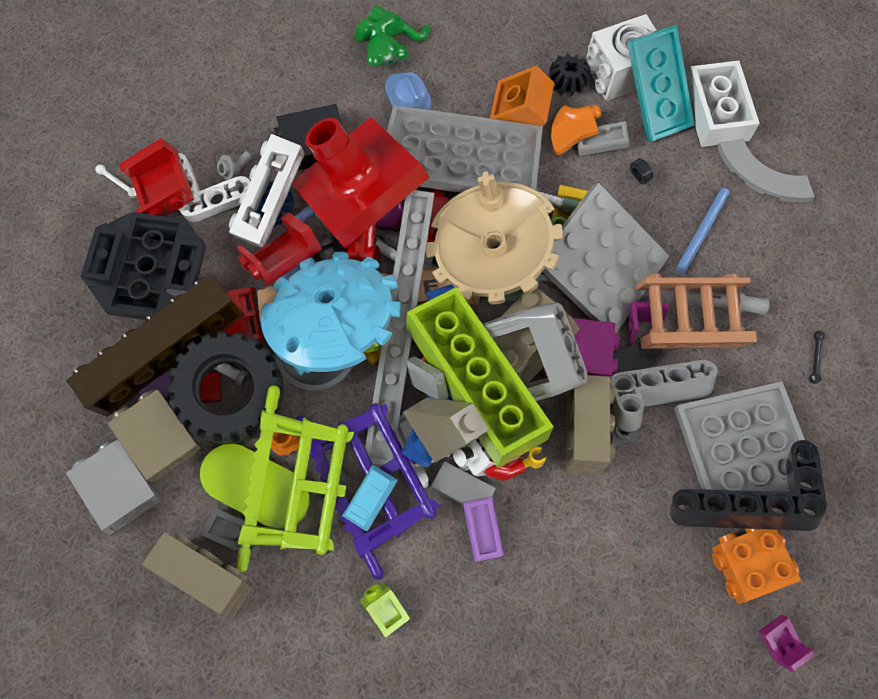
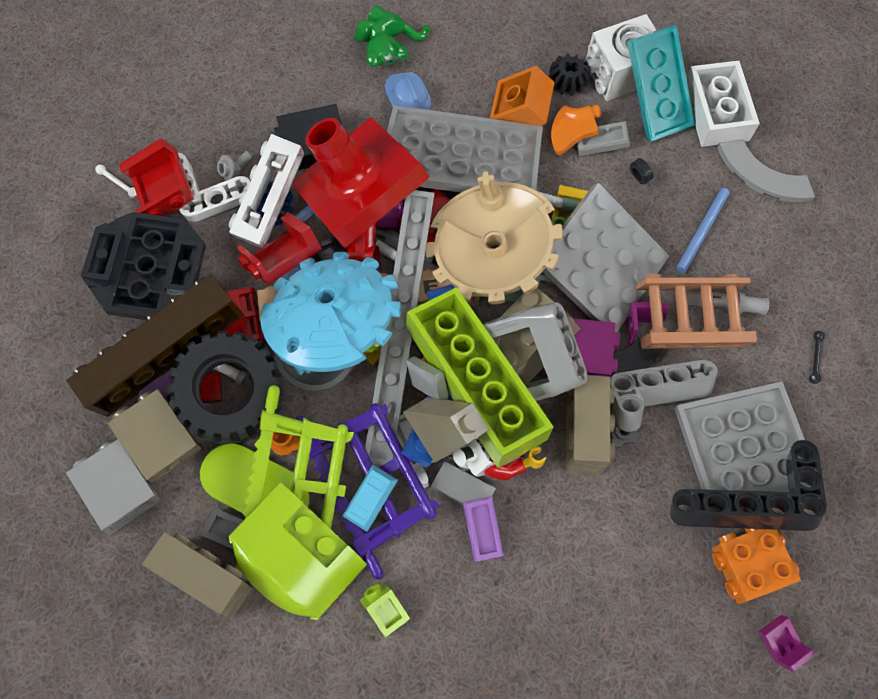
none -> lime slope [228,482,367,620]

